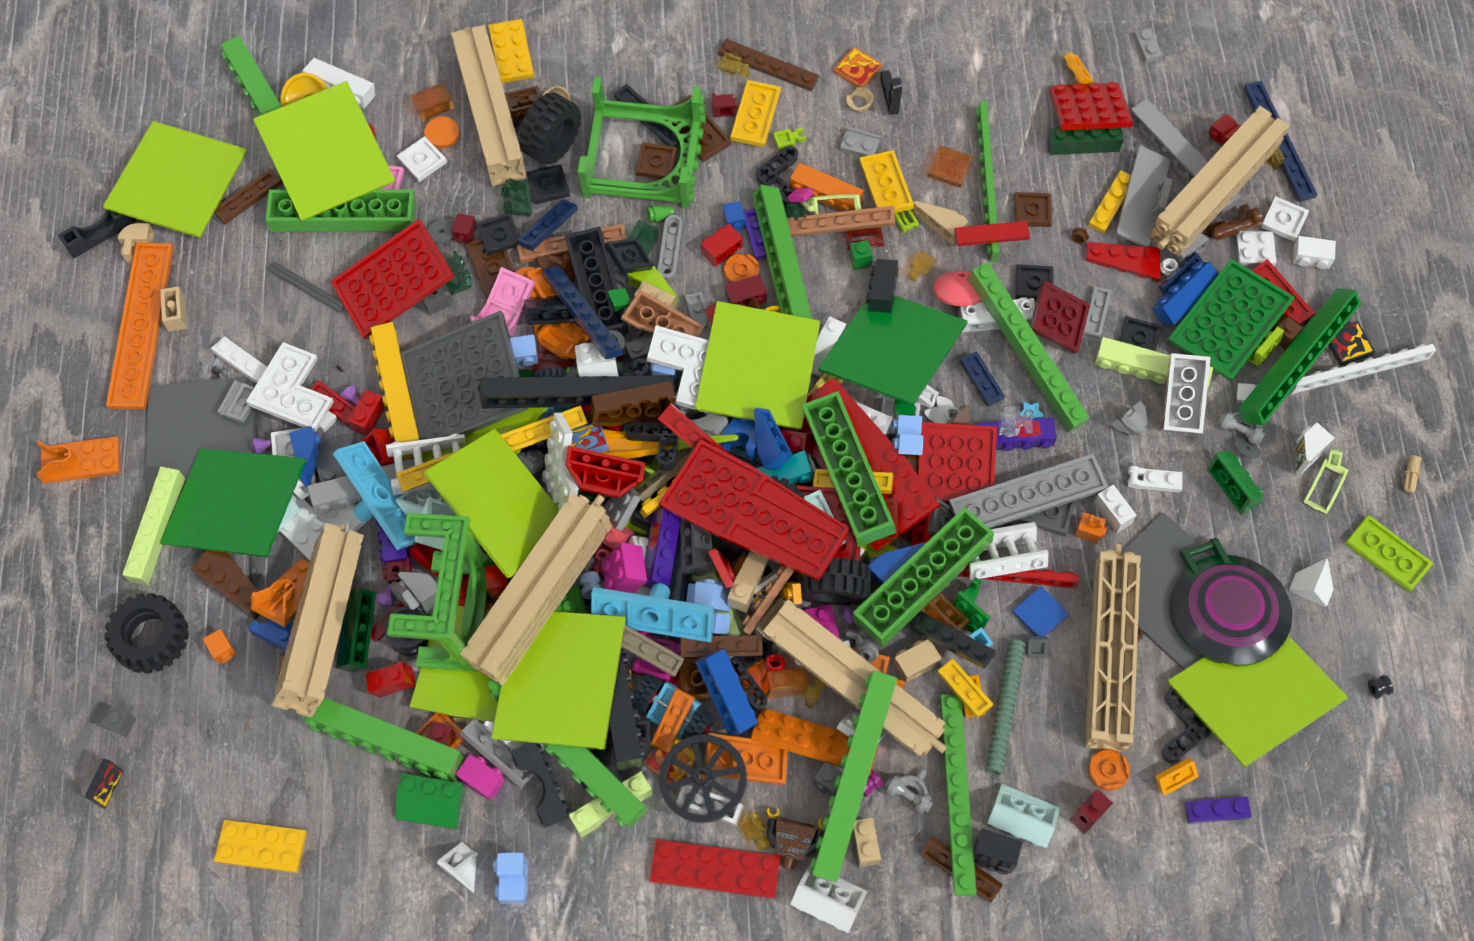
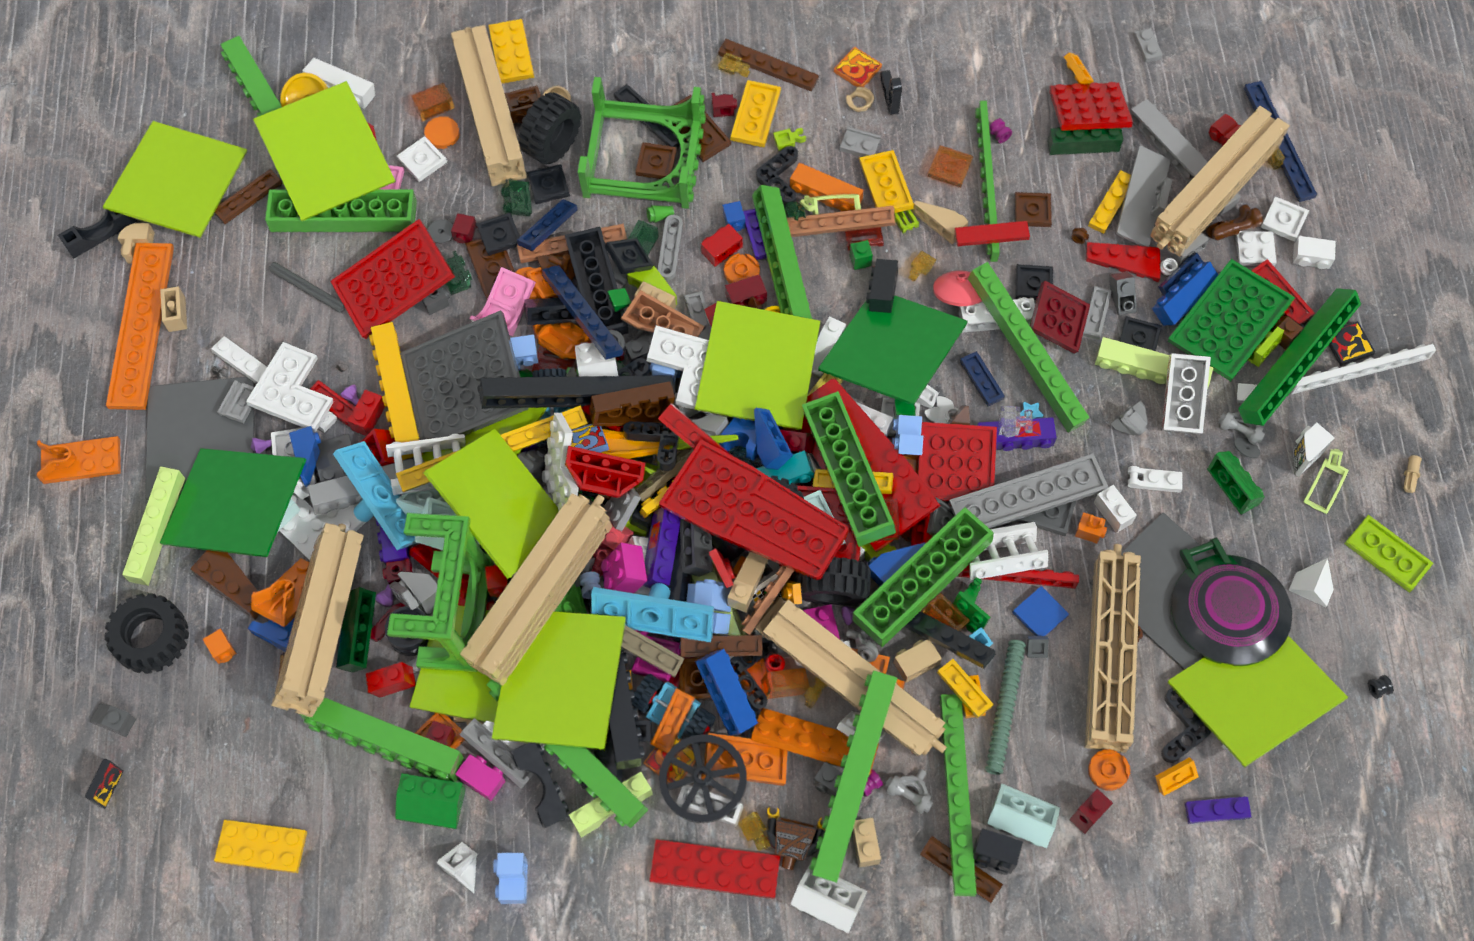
dark pink tile [788,188,813,202] -> none
none -> magenta wheel [989,118,1013,143]
none -> dark grey slope [1109,272,1137,315]

